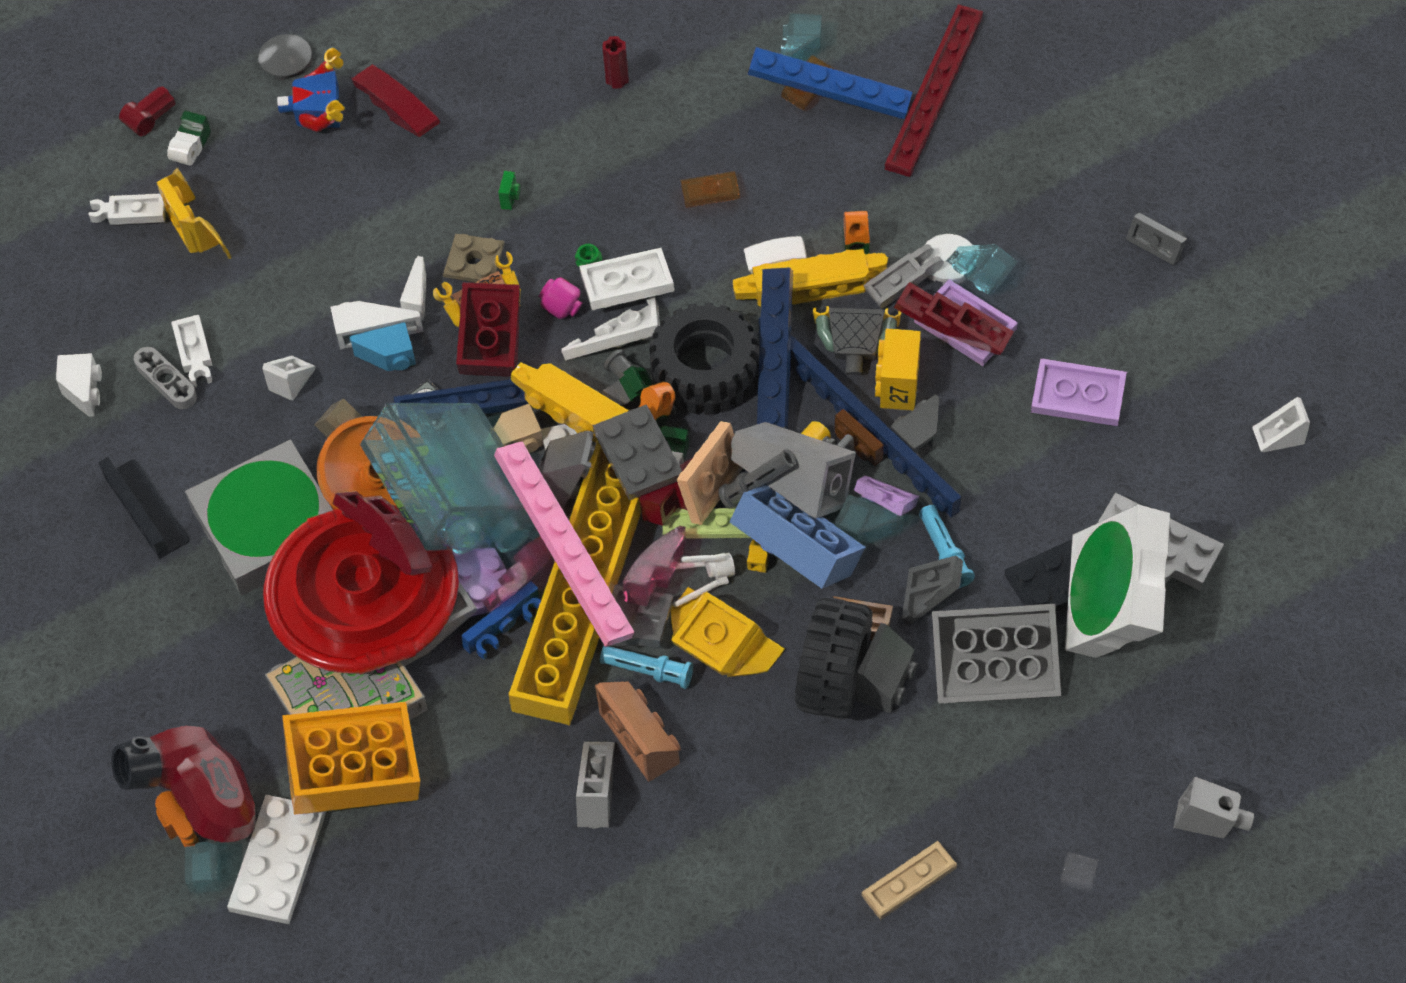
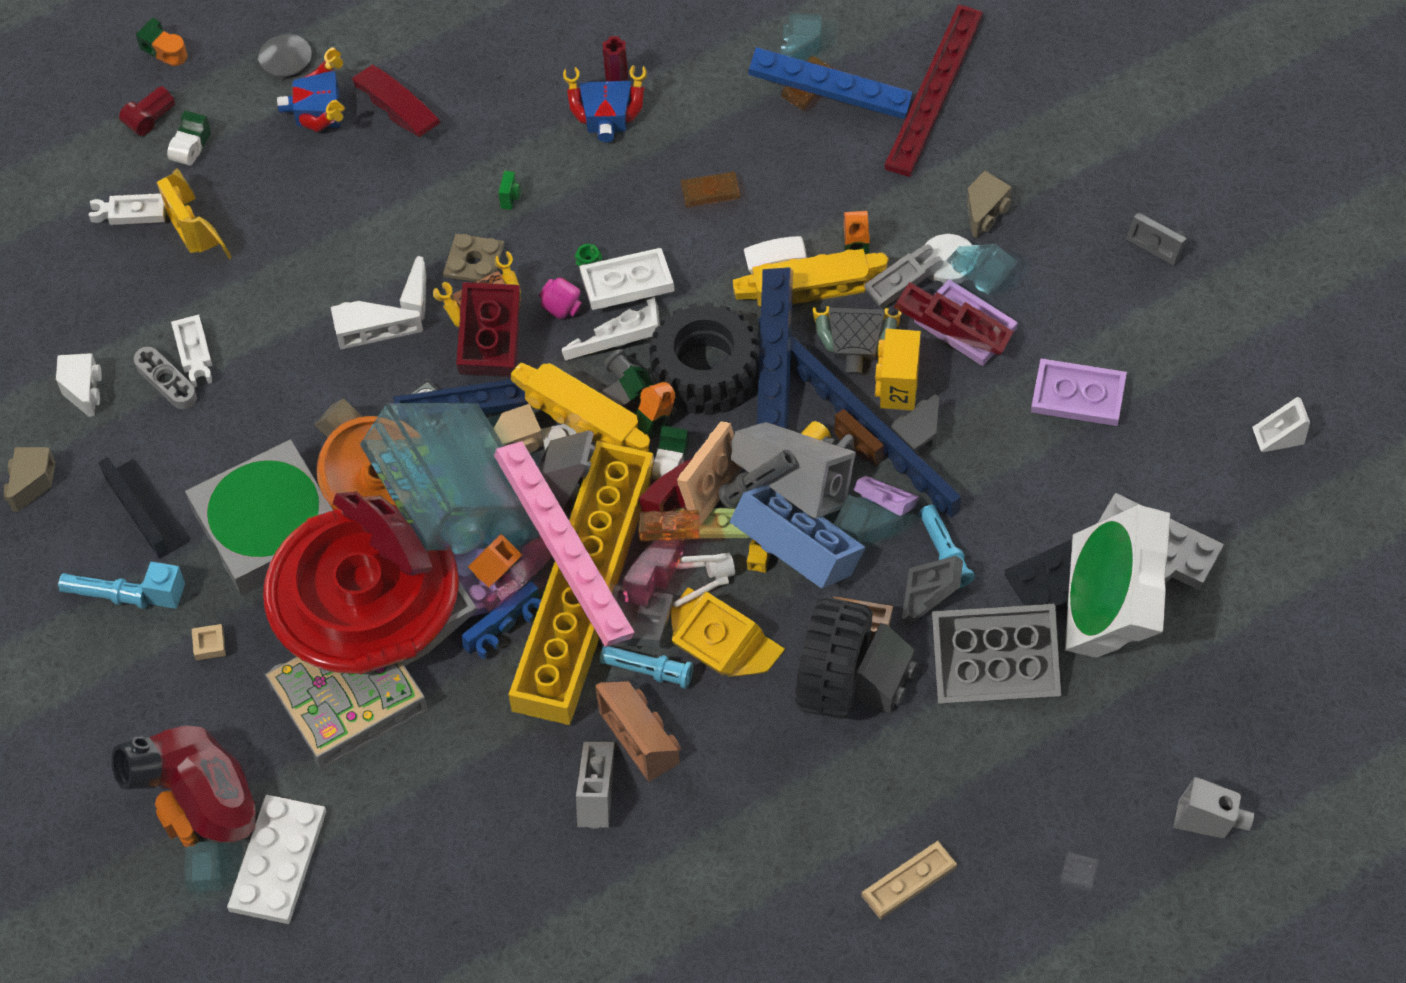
white slope [262,356,316,401] -> none
light orange slope [282,702,420,815] -> none
dark azure slope [350,322,416,372] -> none
dark grey plate [593,404,682,500] -> none
none -> dark tan slope [4,447,56,512]
none -> medium azure pin [58,573,148,609]
none -> leg [136,17,188,66]
none -> medium azure brick [142,562,185,609]
none -> tan plate [192,624,226,660]
none -> orange brick [468,534,522,588]
none -> torso [563,65,648,143]
none -> clear orange plate [639,510,700,541]
none -> dark tan slope [967,171,1012,238]

